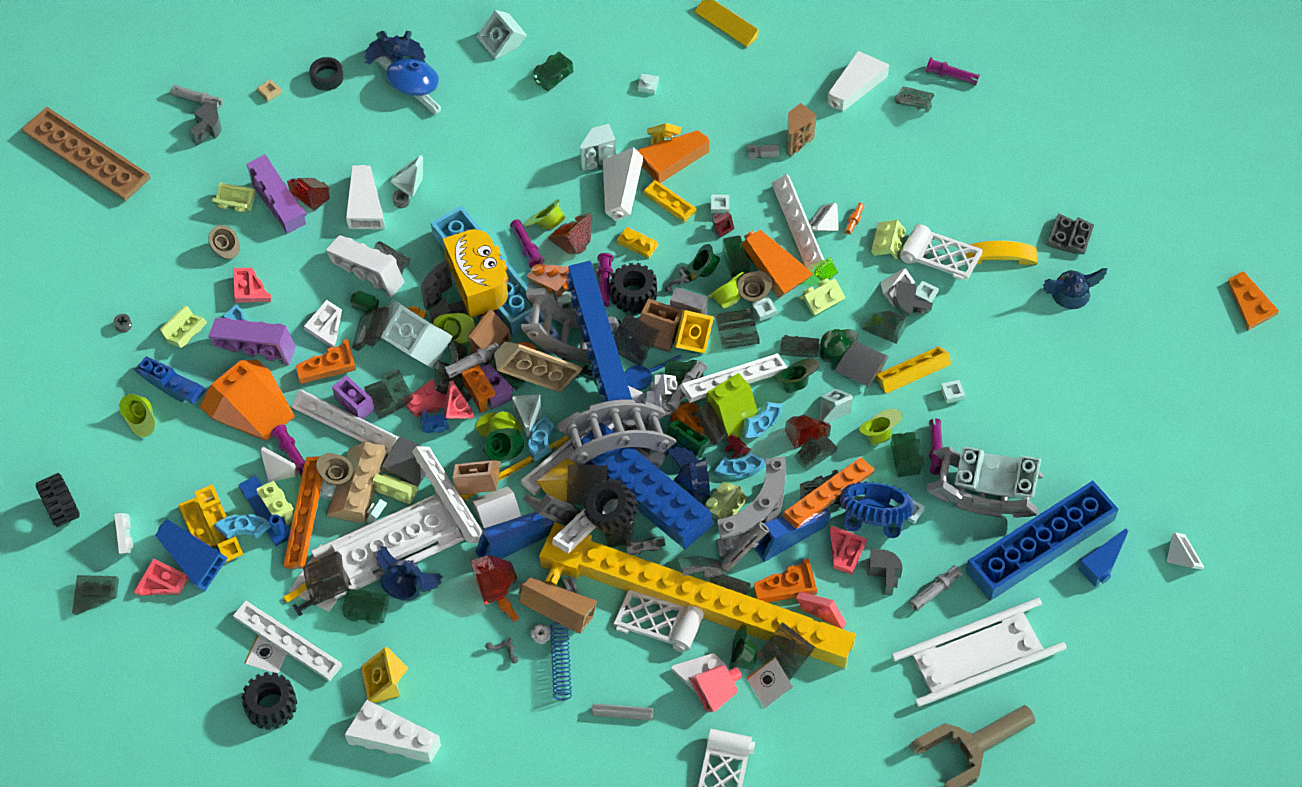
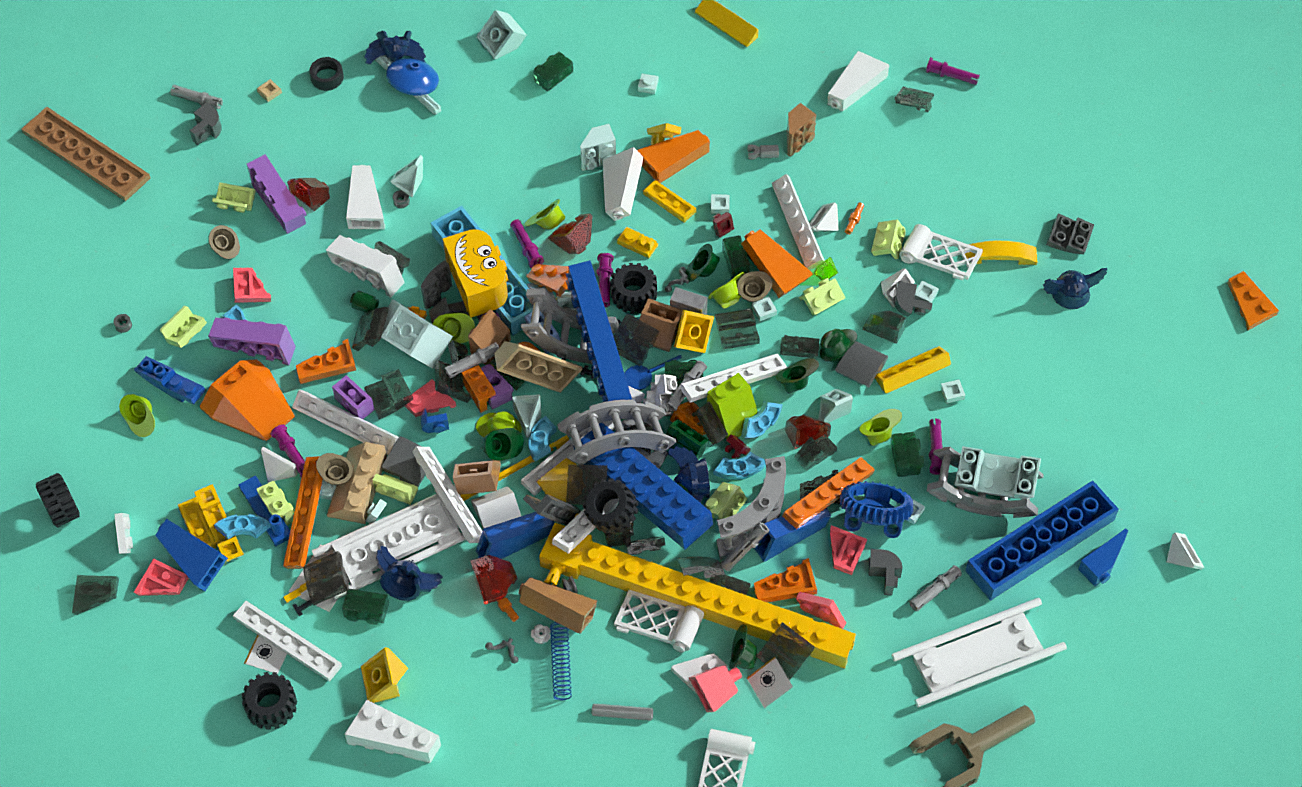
white wing [304,300,342,348] -> none
coral slope [443,380,474,418] -> none

